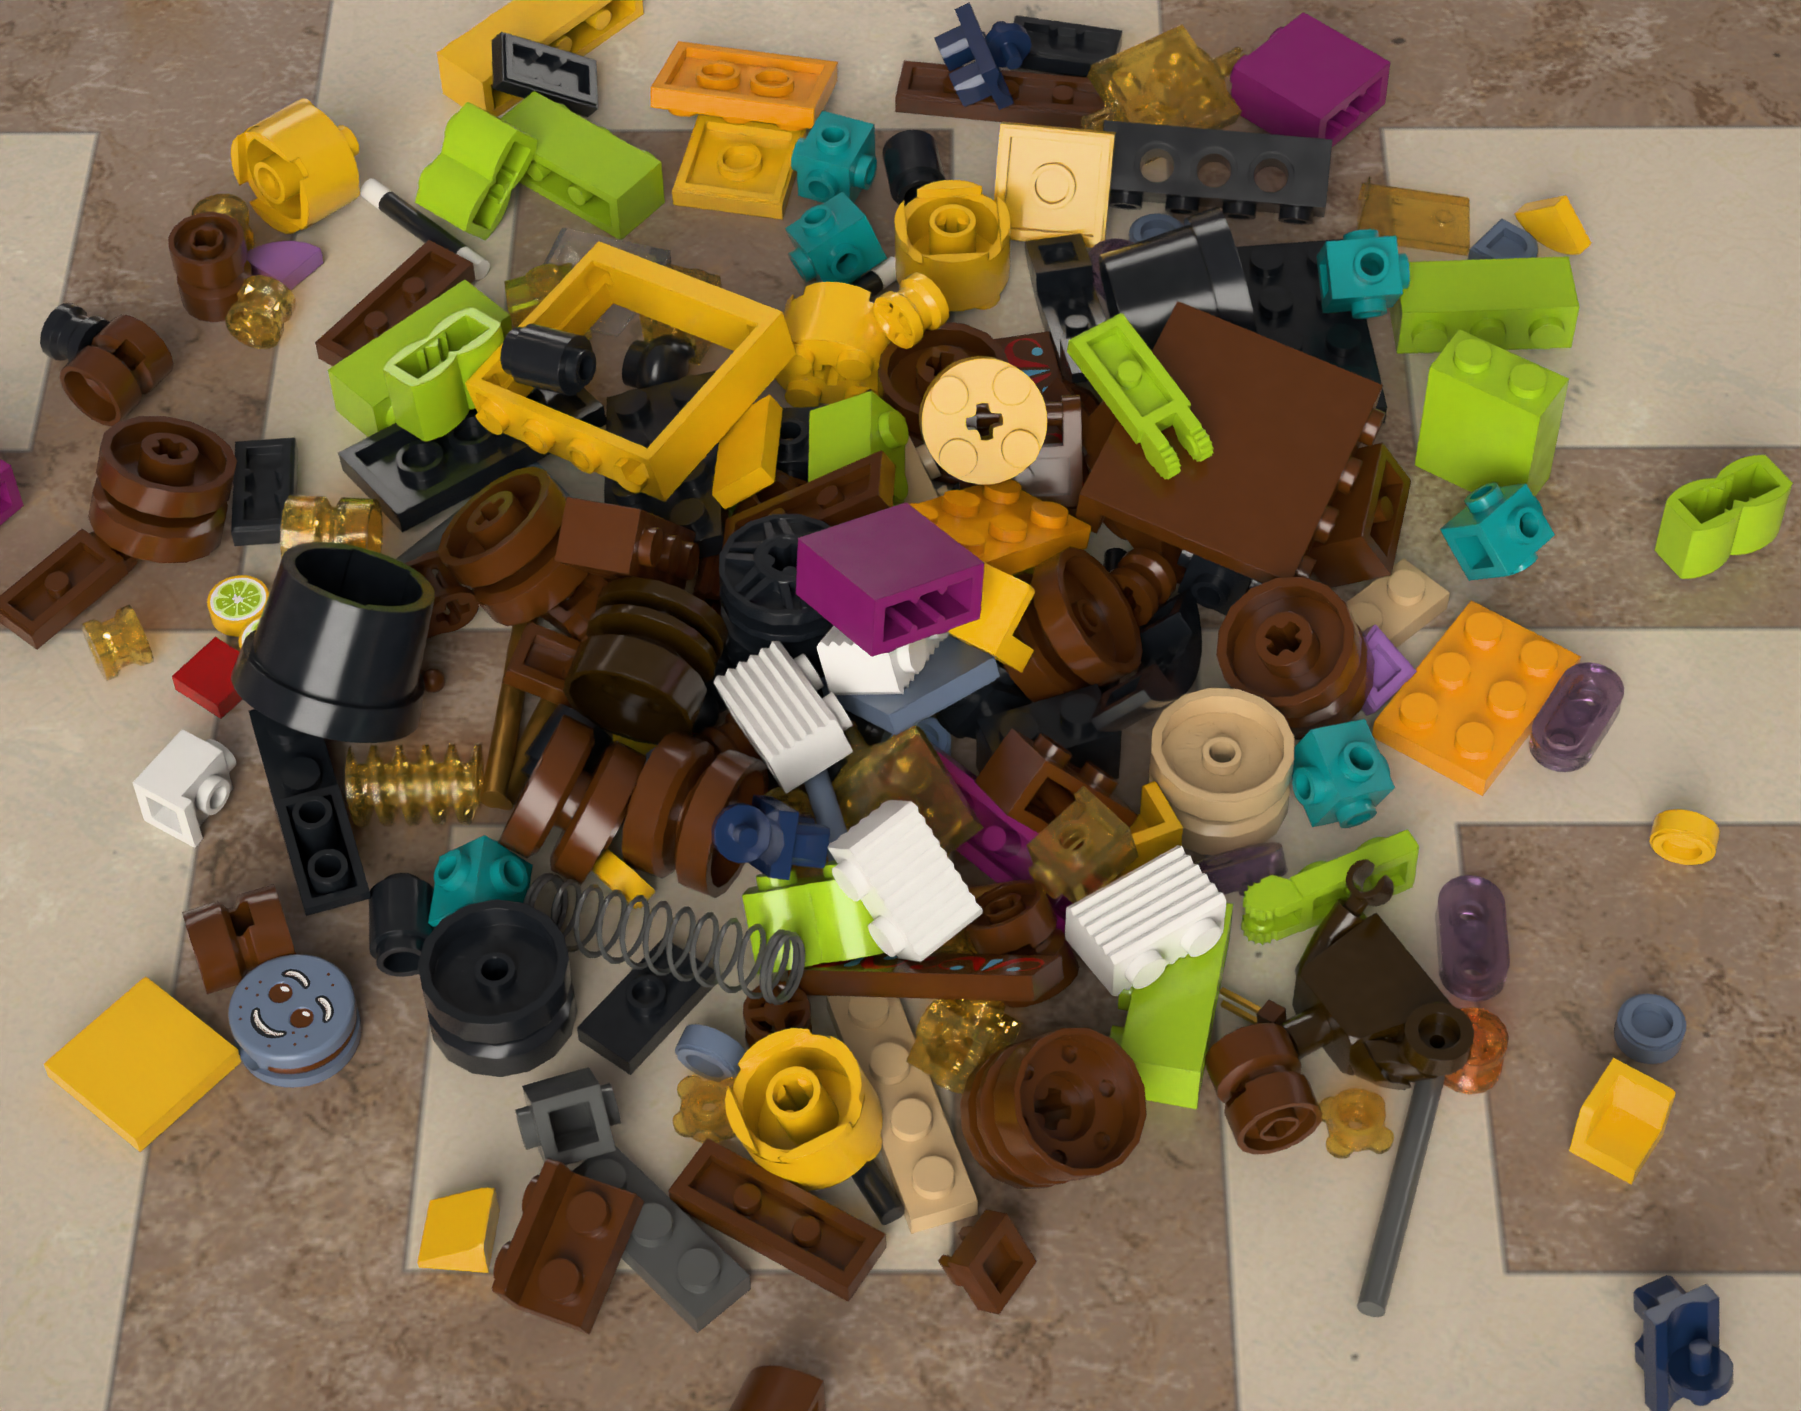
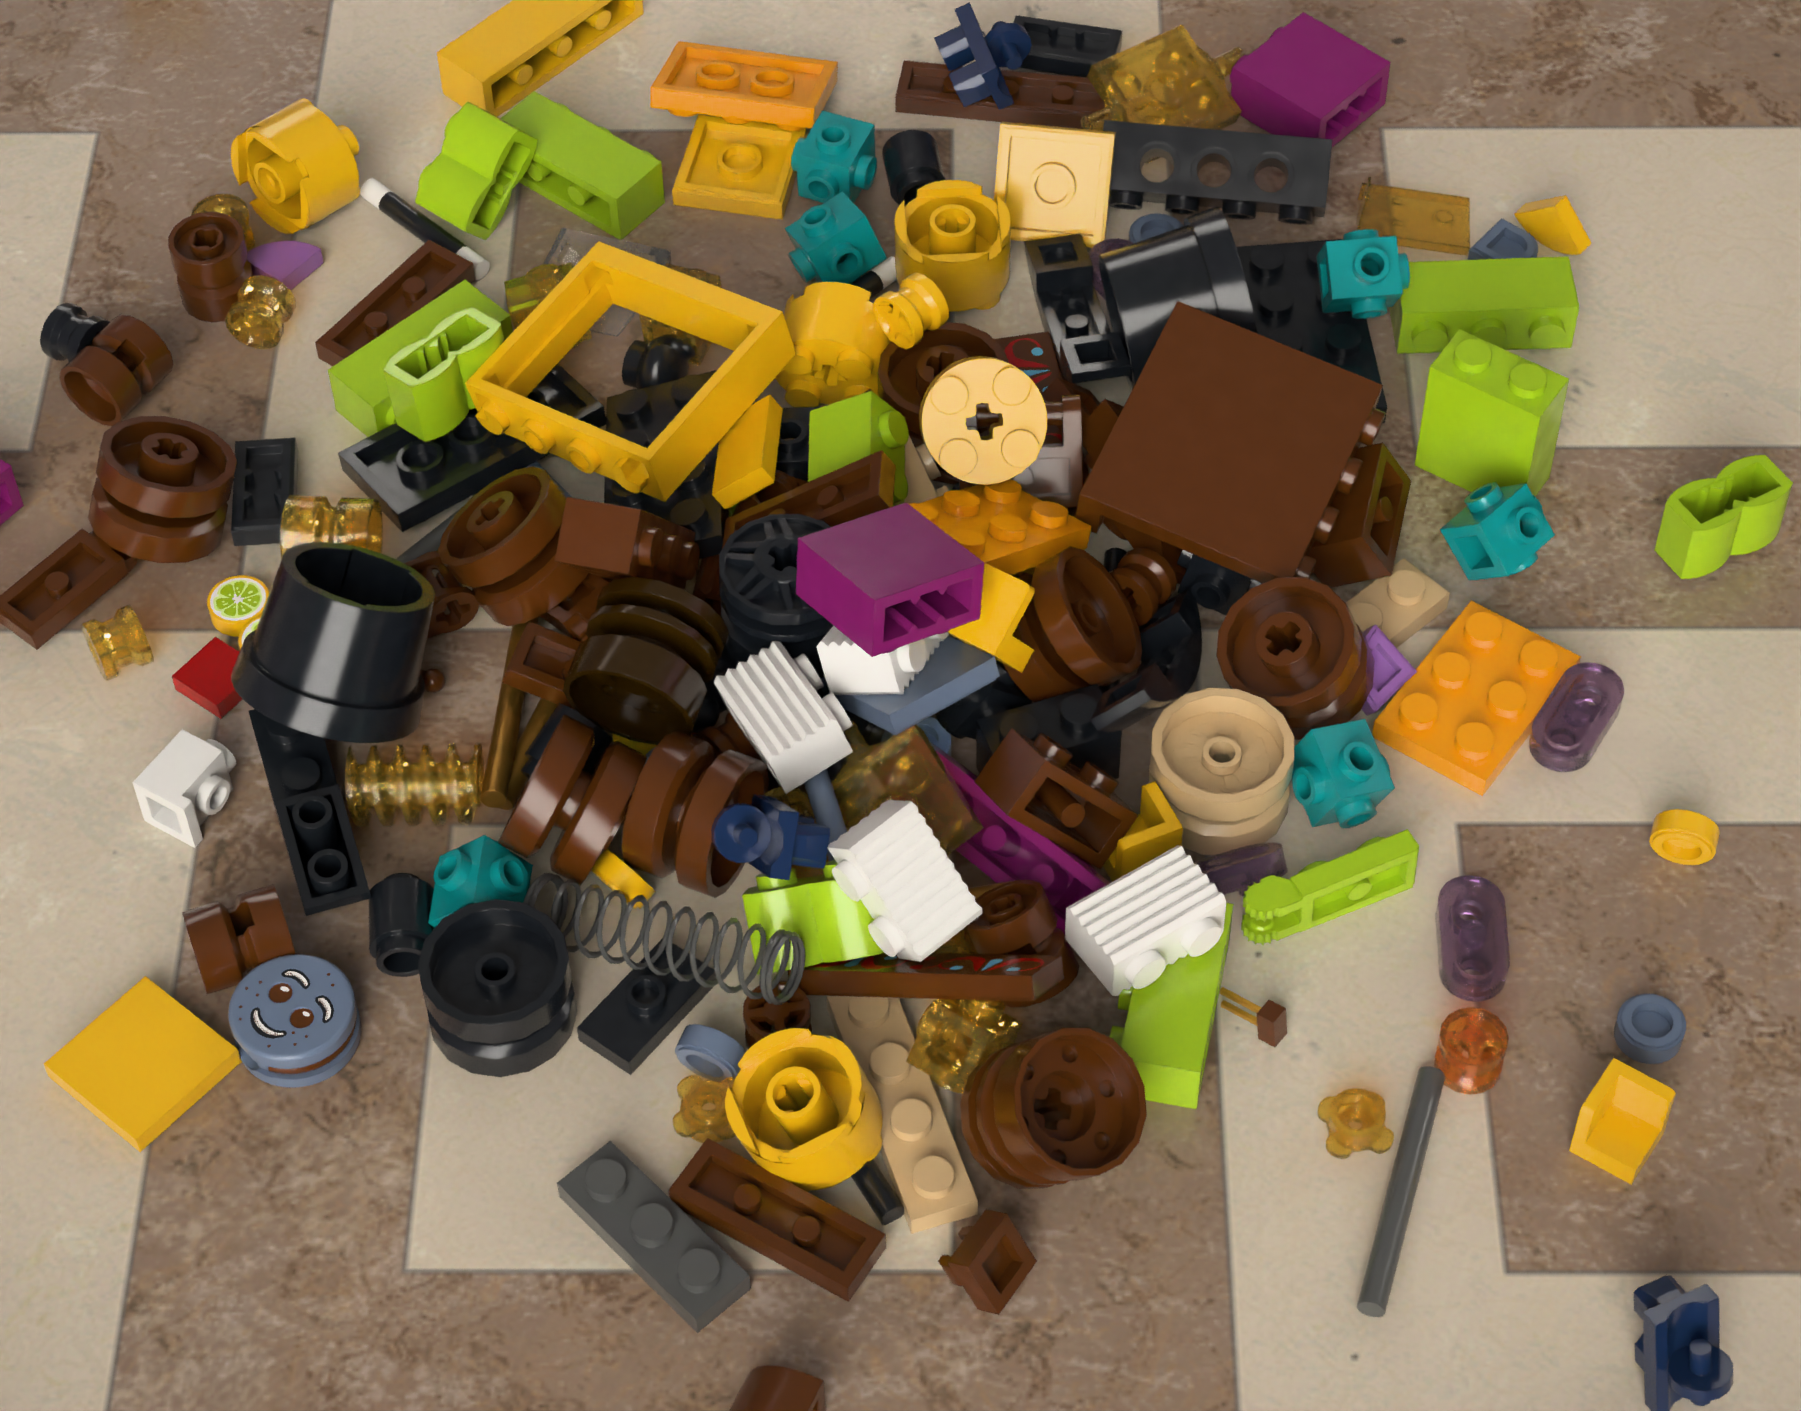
yellow slope [417,1188,500,1273] -> none
black plate [492,32,598,117] -> none
reddish brown bracket [492,1158,644,1335] -> none
black brick [501,324,596,396] -> none
dark grey brick [515,1067,621,1165] -> none
clear yellow brick [1026,786,1139,904] -> none
lime hinge [1067,313,1214,480] -> none
reddish brown wheel [1205,1023,1323,1155] -> none
dark brown torso [1278,859,1475,1090] -> none

